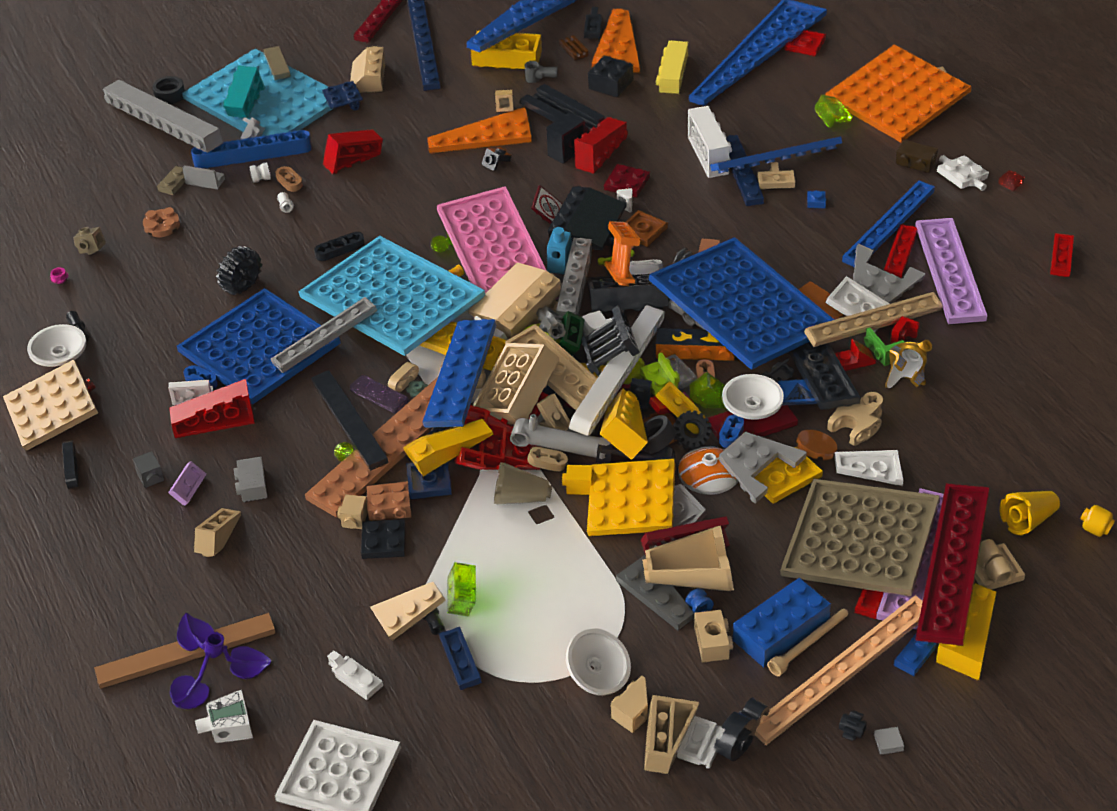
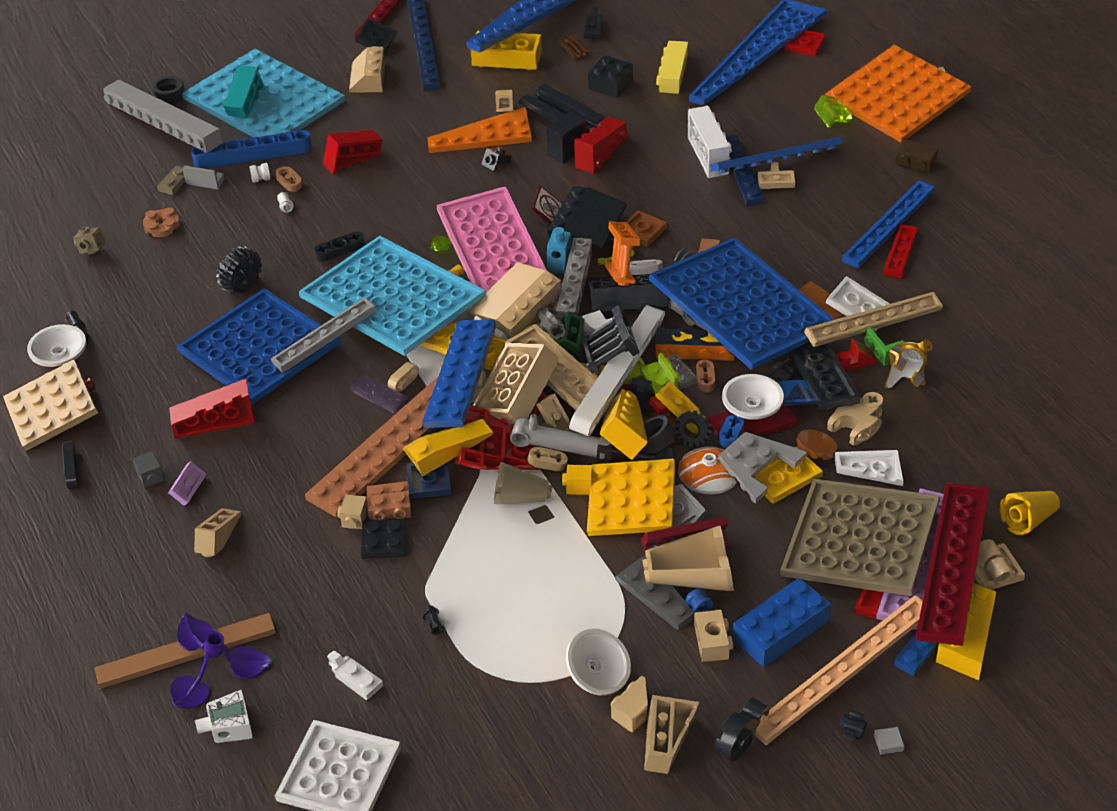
dark pink plate [50,267,69,284] -> none
white bracket [168,380,213,405] -> none
blue beam [184,365,218,390] -> none
light grey brick [234,457,267,502] -> none
light grey bracket [240,117,265,139] -> none
dark tan tile [263,46,291,80] -> none
black tile [311,370,389,471] -> none
dark blue hinge [322,81,363,111] -> none
clear neon green plate [334,442,353,462] -> none
tan wing [370,582,446,641] -> none
sand green plant [406,381,428,398] -> none
dark blue plate [439,626,482,691] -> none
clear neon green brick [447,562,476,617] -> none
dark grey pin [525,61,558,83] -> none
orange wing [592,8,640,73] -> none
dark red plate [604,164,650,198] -> none
white slope [617,188,633,212] -> none
white plate [677,716,725,769] -> none
clear neon green slope [690,372,726,408] -> none
tan piece [767,609,848,677] -> none
blue plate [807,191,826,208] -> none
light grey wing [853,243,925,304] -> none
red bracket [890,316,919,344] -> none
lavender plate [916,218,987,324] -> none
white plate [937,155,989,191] -> none
clear red plate [998,170,1024,191] -> none
red plate [1050,233,1074,277] -> none
yellow head [1080,505,1115,537] -> none
none -> black plate [355,18,397,54]

